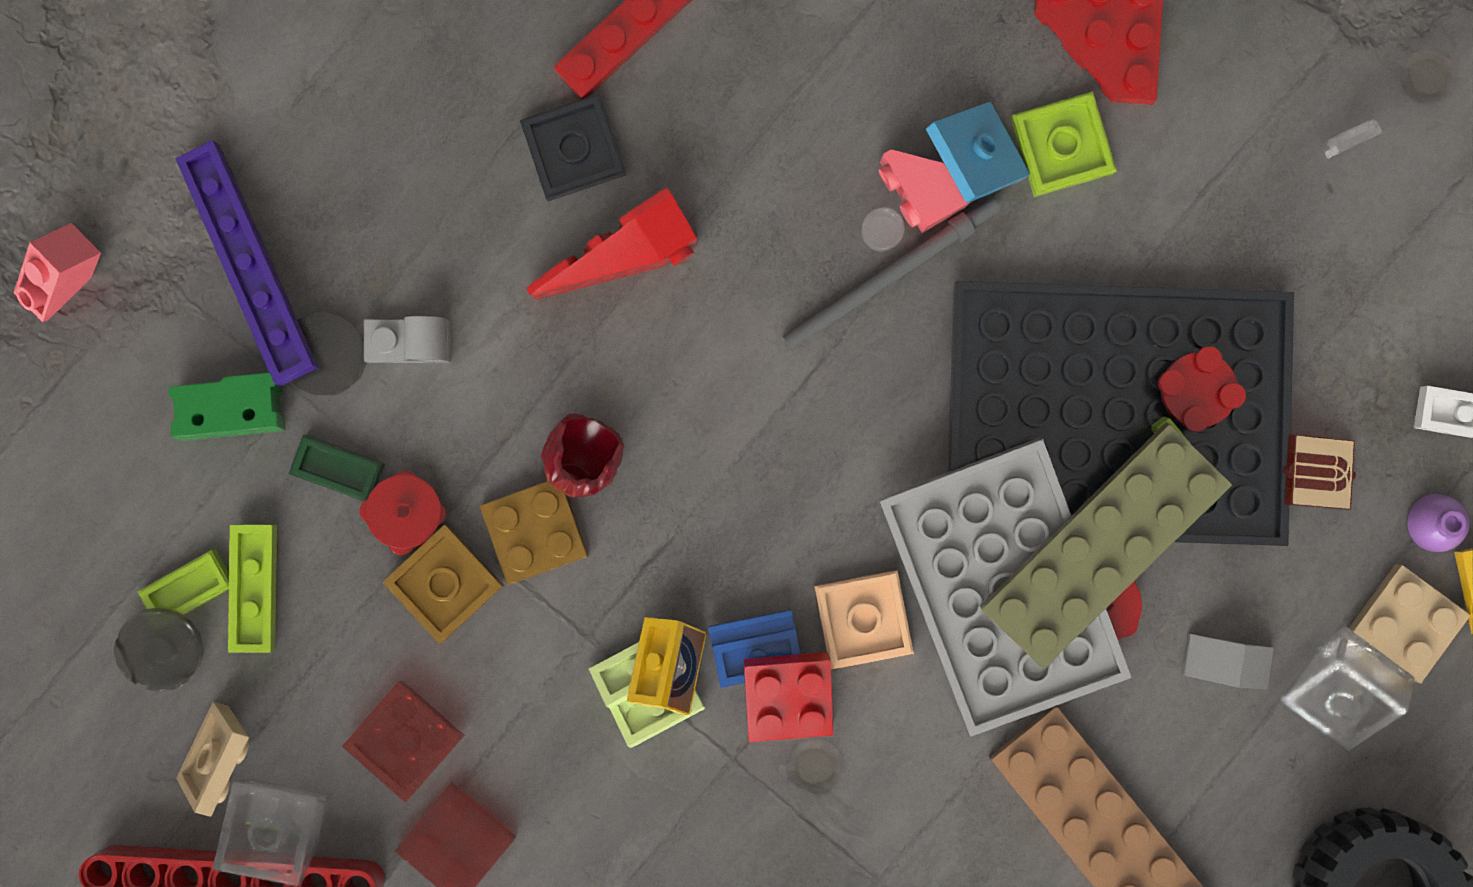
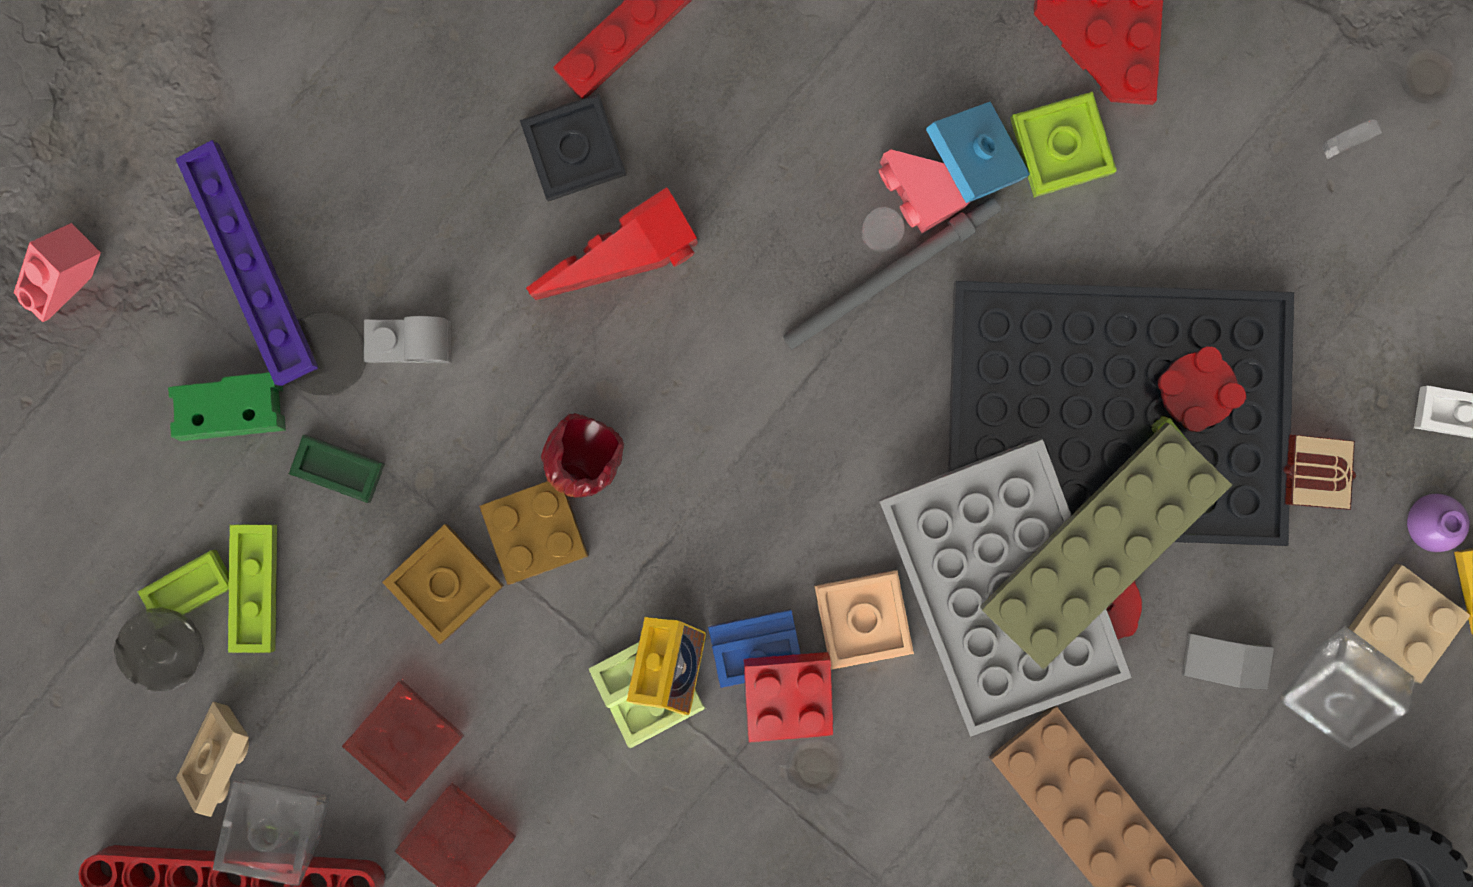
red piece [359,470,446,555] -> none

